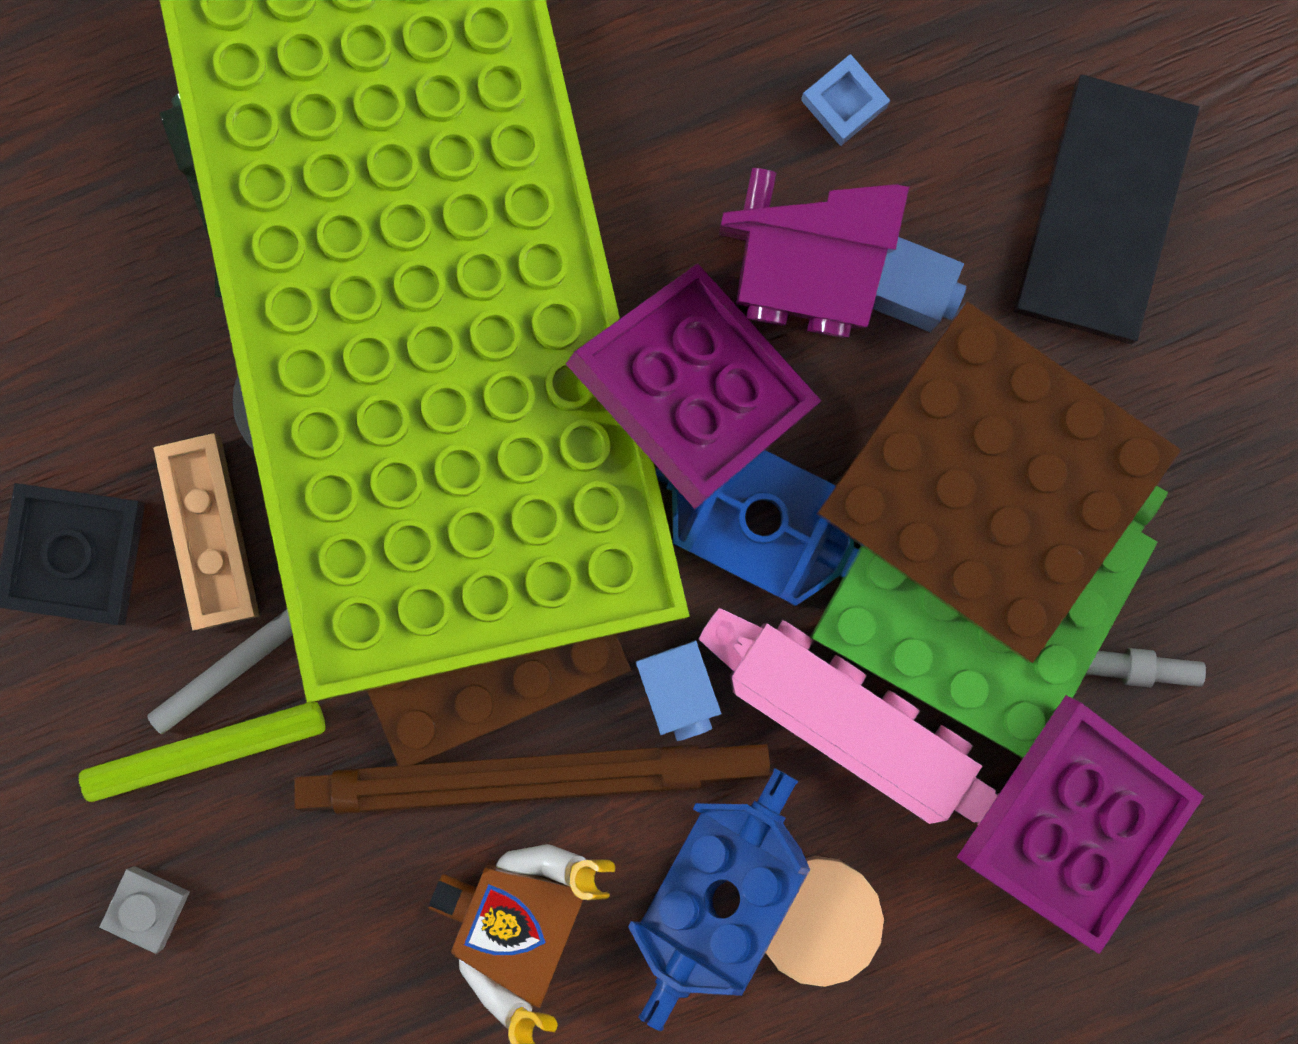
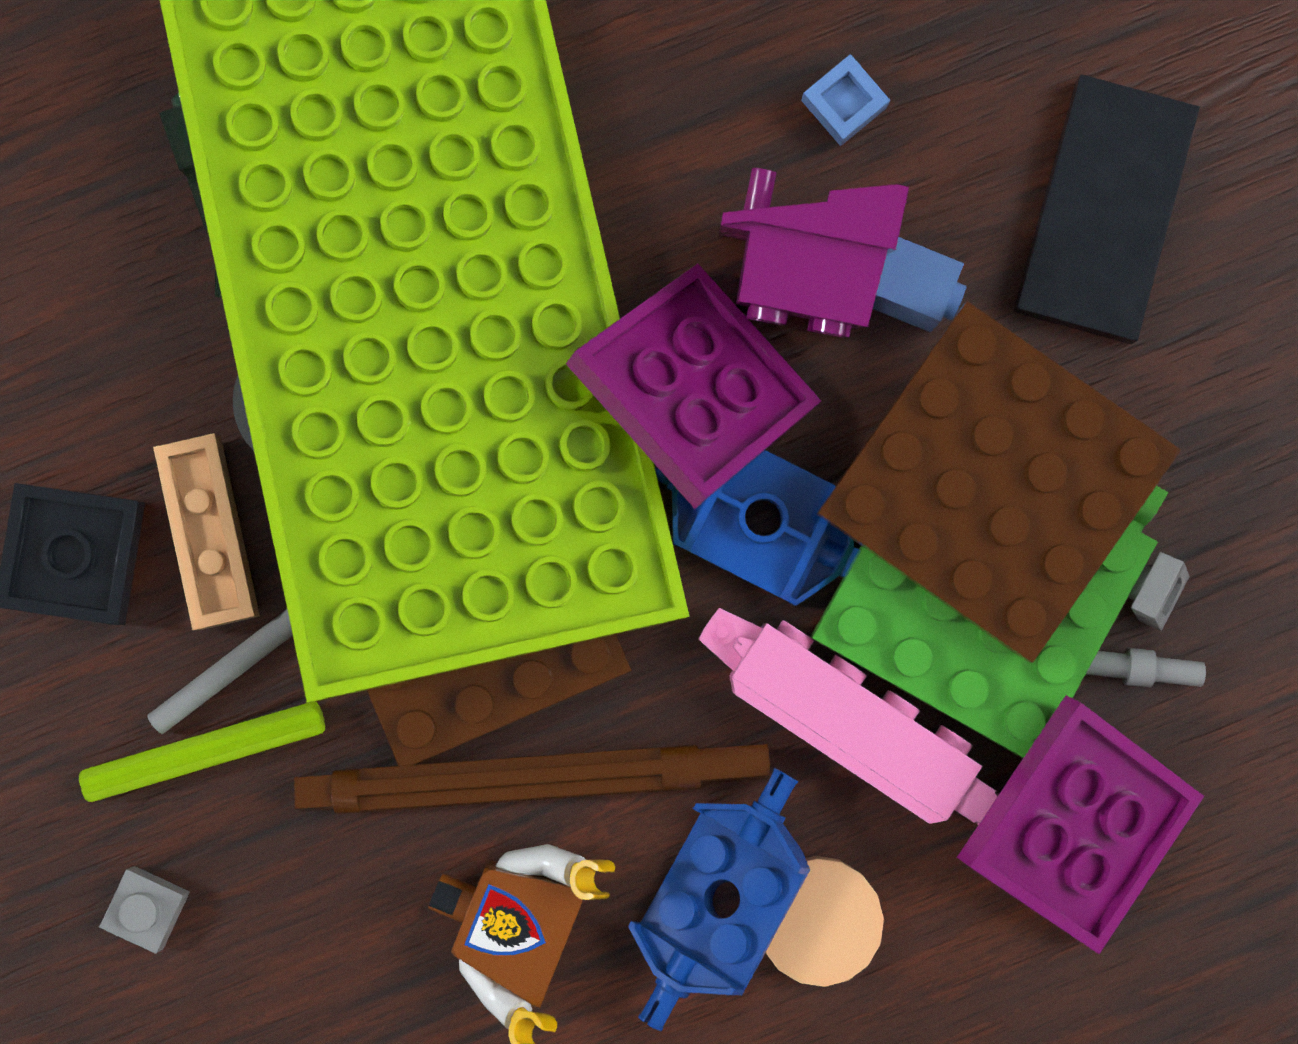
medium blue brick [636,641,721,741] -> none
none -> light grey plate [1129,552,1190,631]

